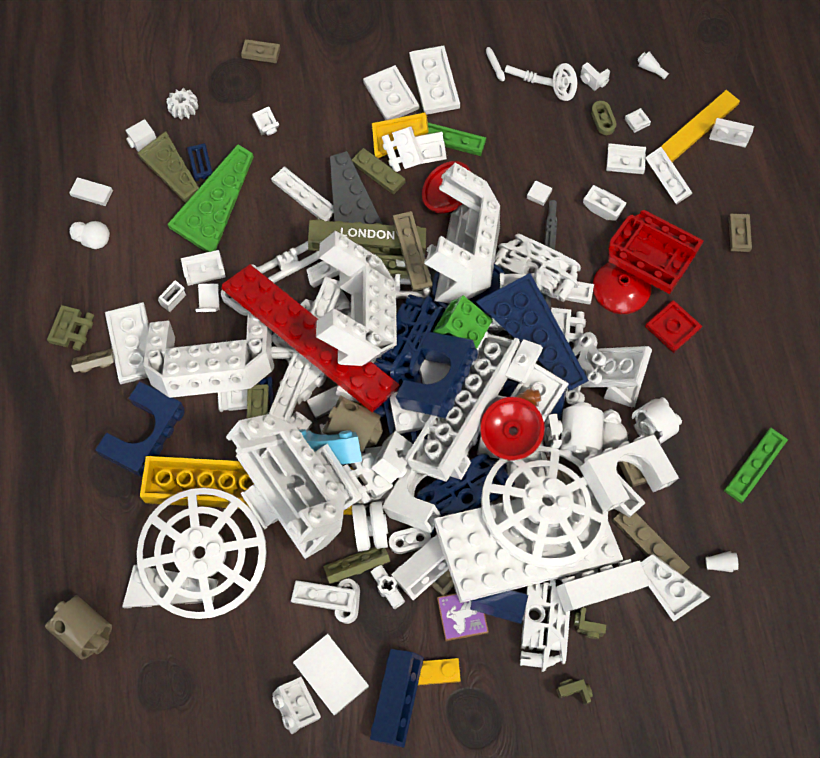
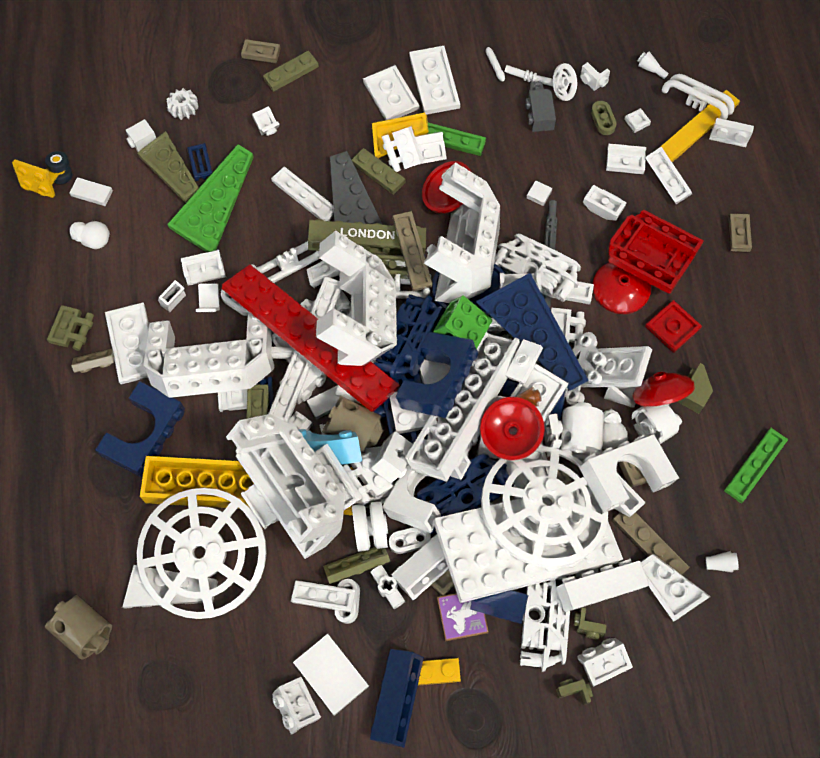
none -> yellow plate [12,151,73,198]
none -> olive plate [263,50,319,92]
none -> dark grey hinge [525,81,556,132]
none -> white bracket [577,638,633,687]
none -> red dish [633,372,695,406]
none -> white piece [662,74,735,120]
none -> olive slope [678,363,713,414]

